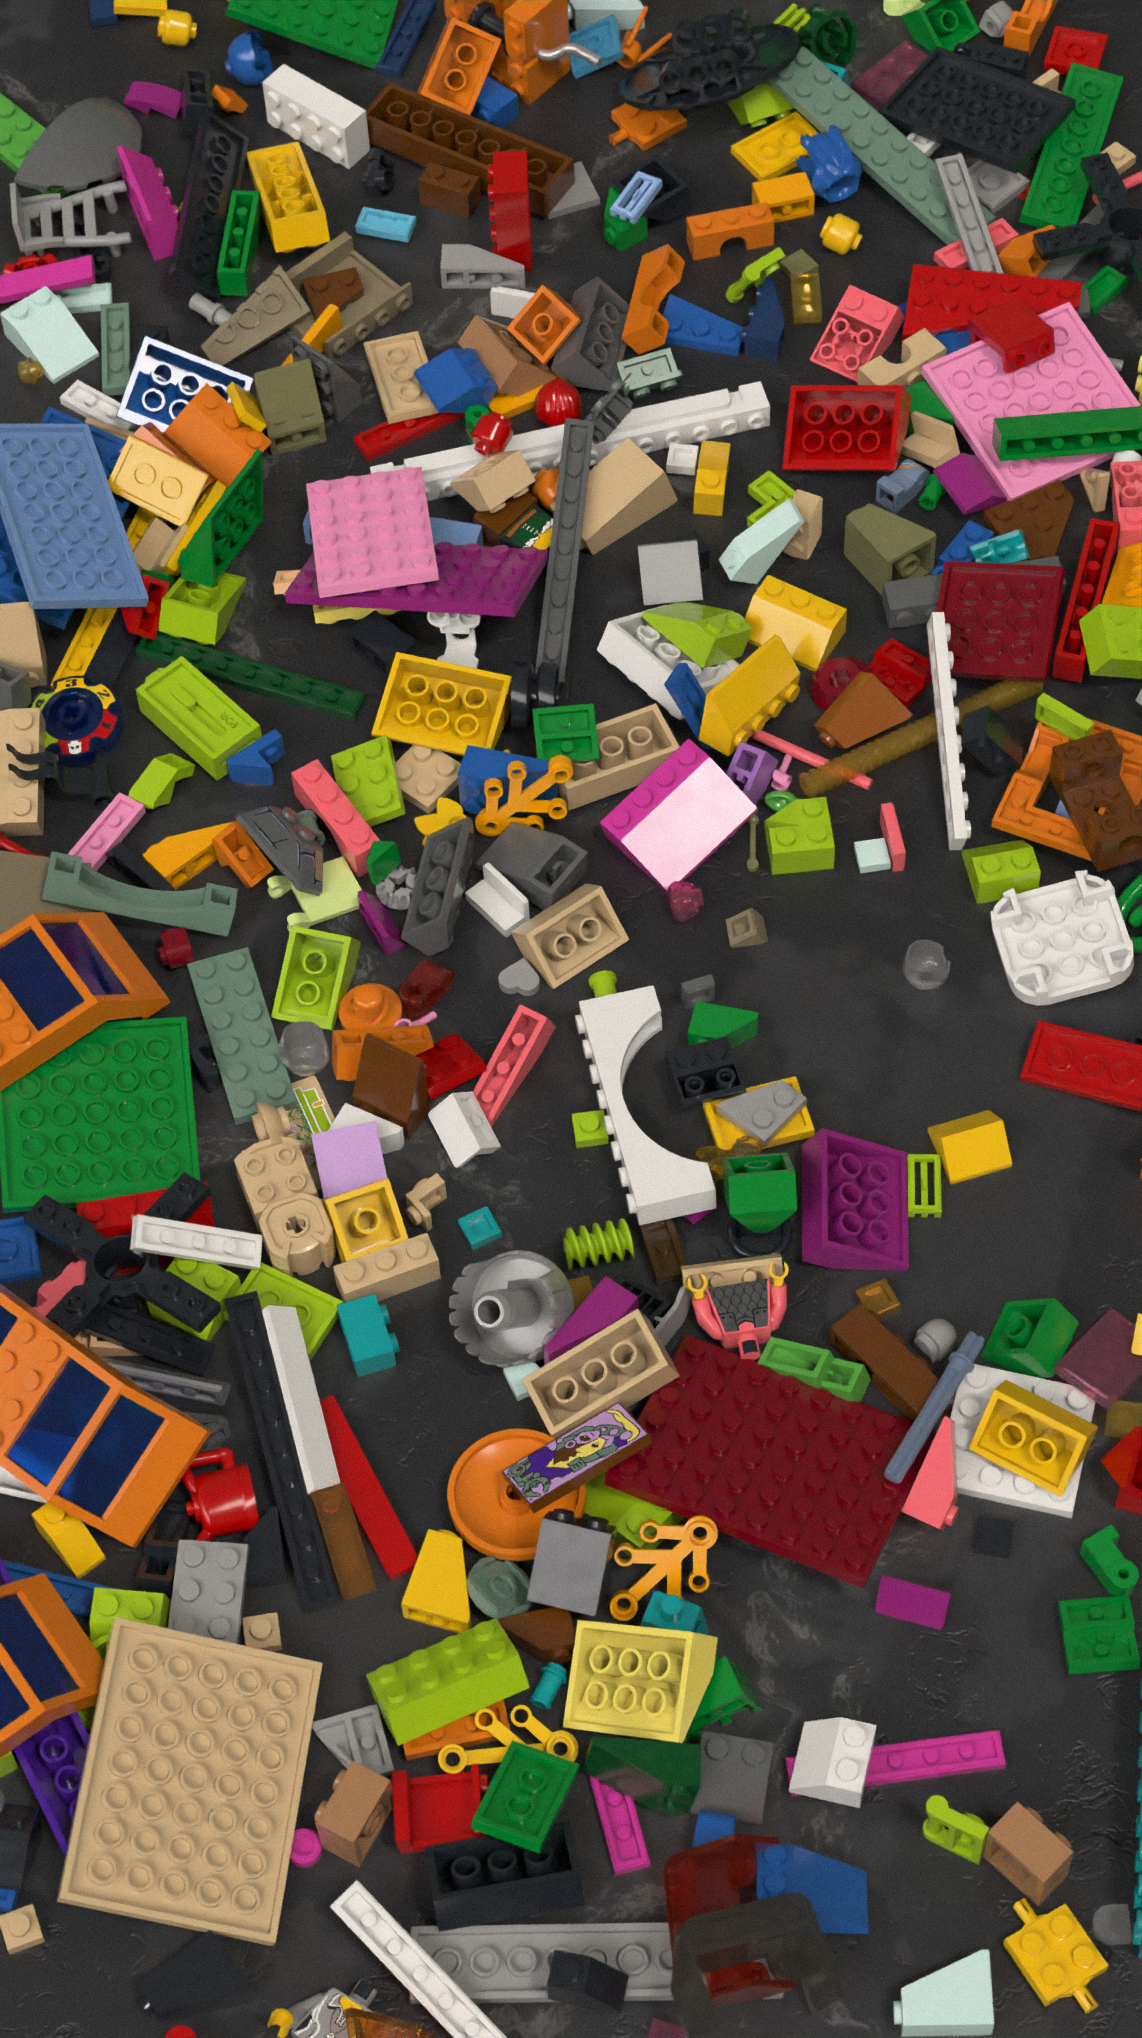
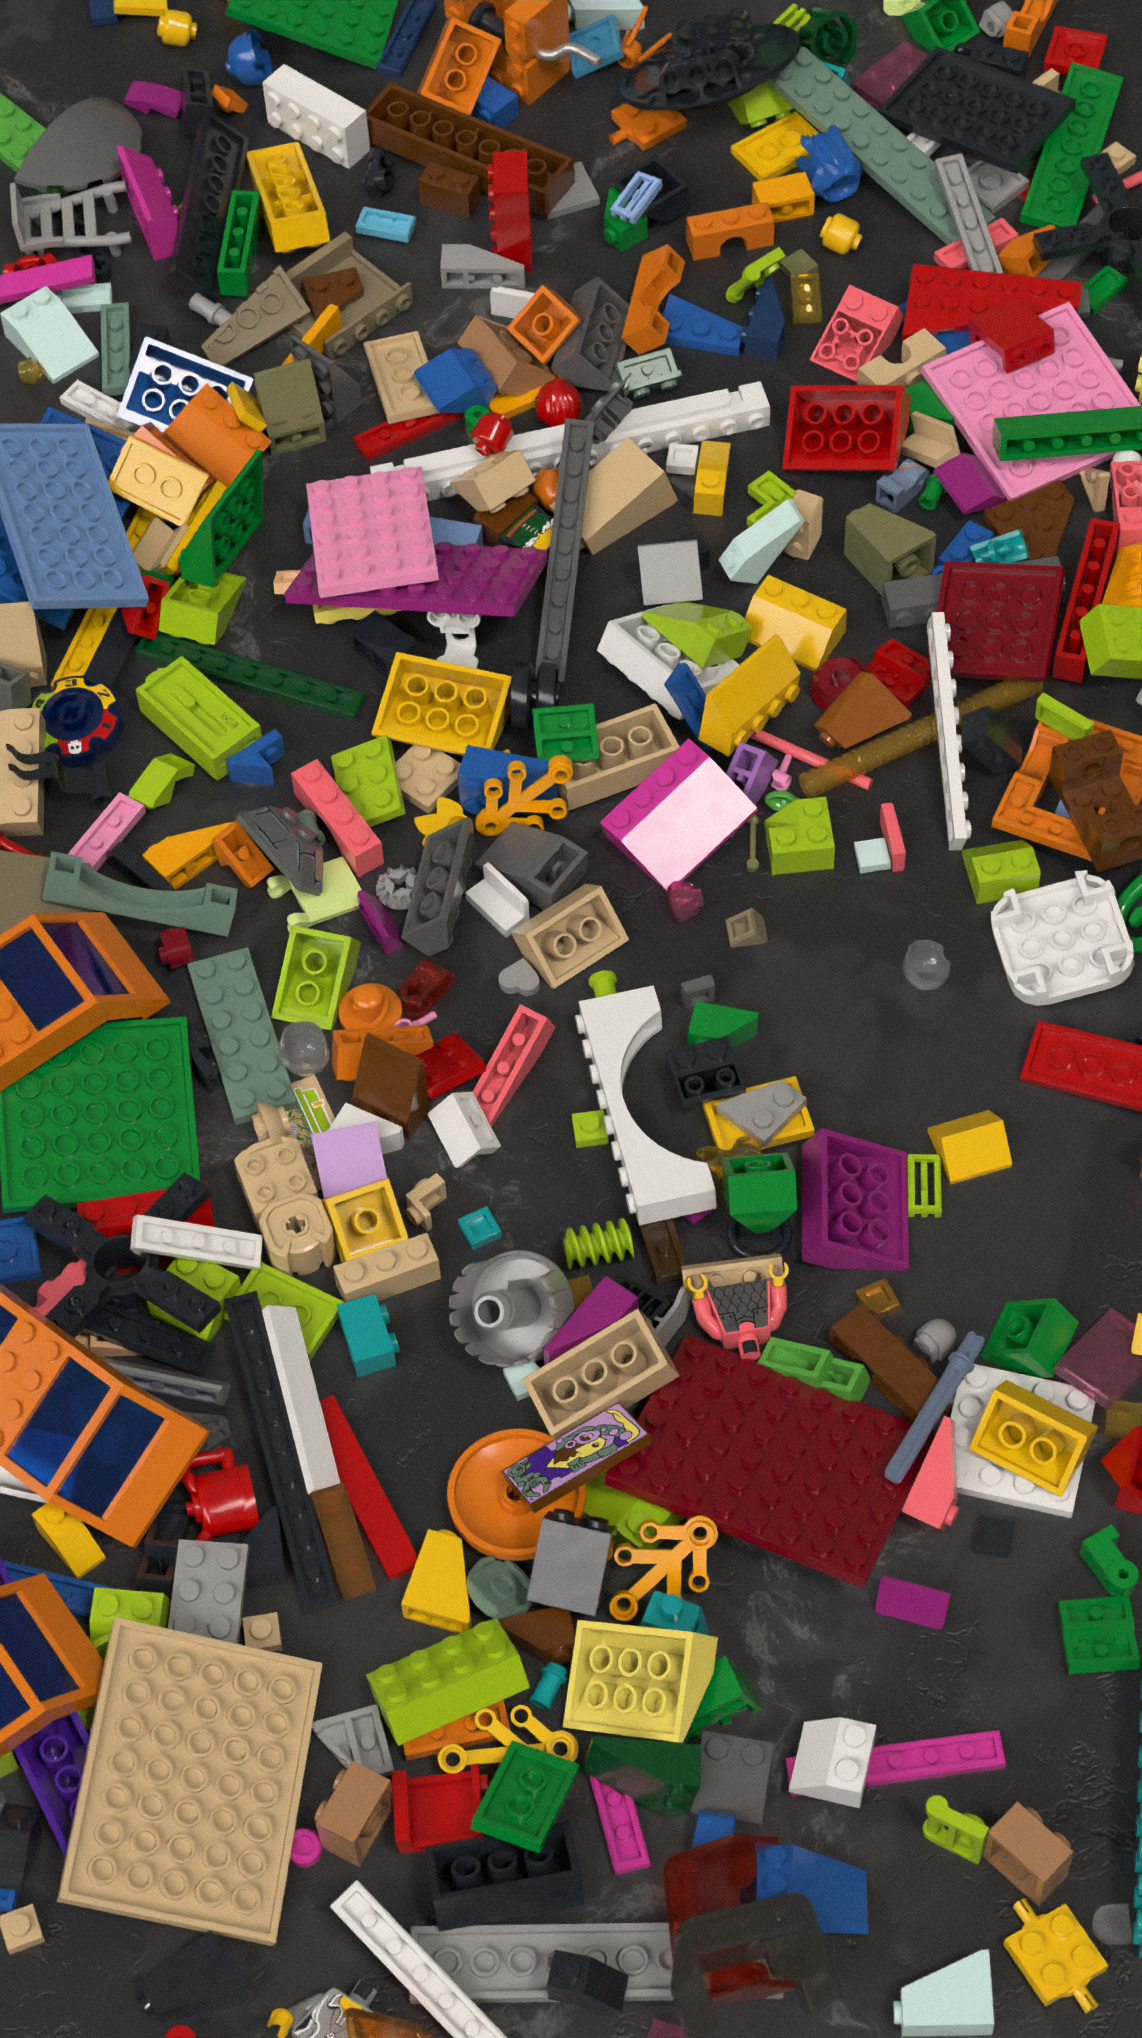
green slope [366,841,401,885] -> none

